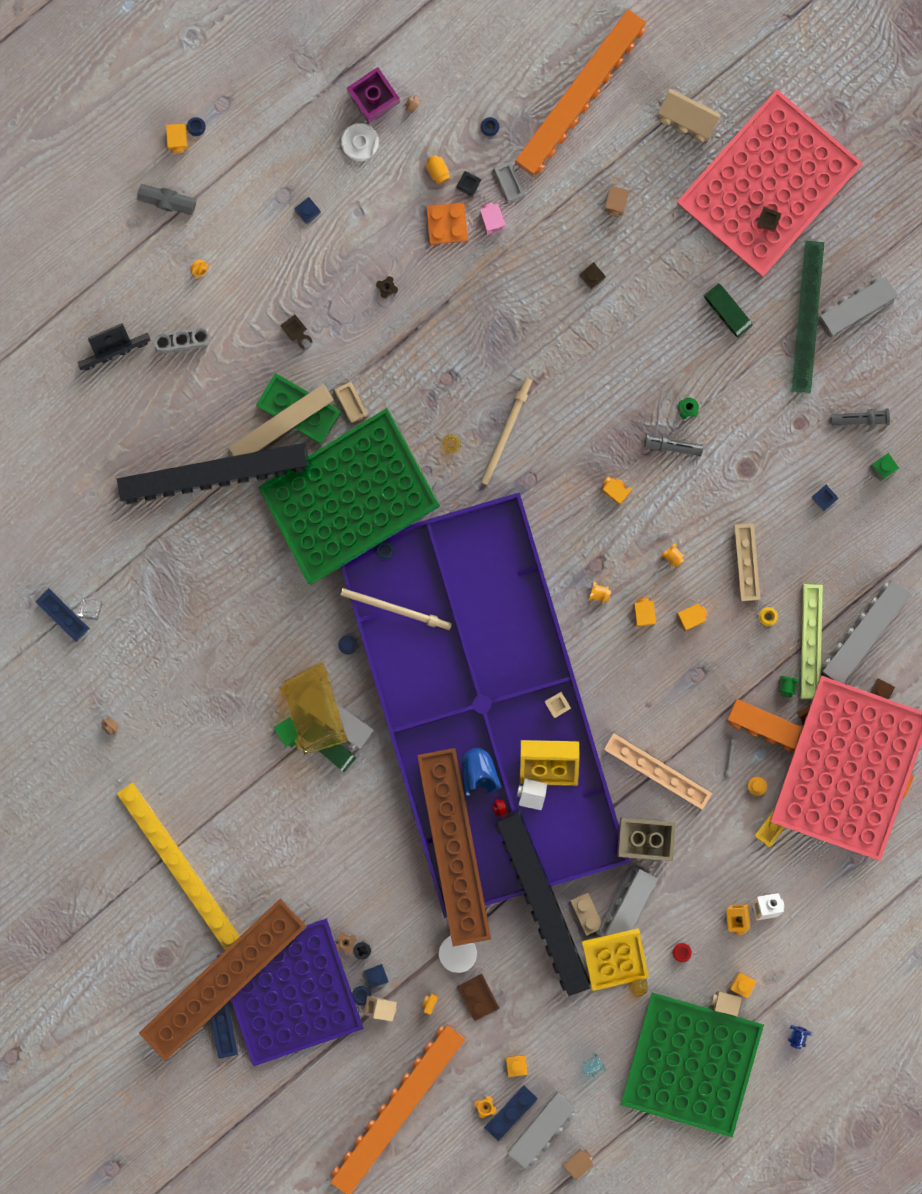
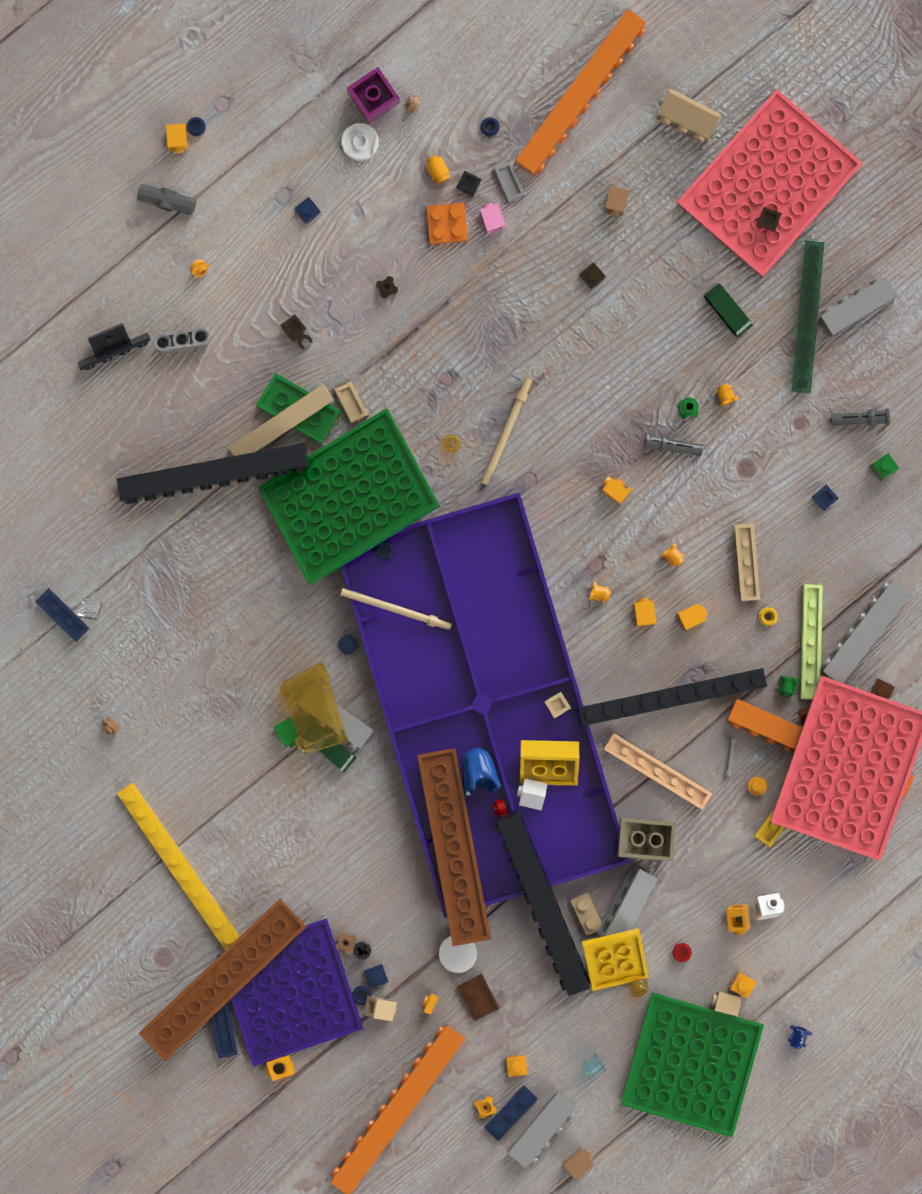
none -> light orange brick [265,1054,296,1081]
none -> black plate [577,668,767,727]
none -> light orange brick [715,383,739,407]

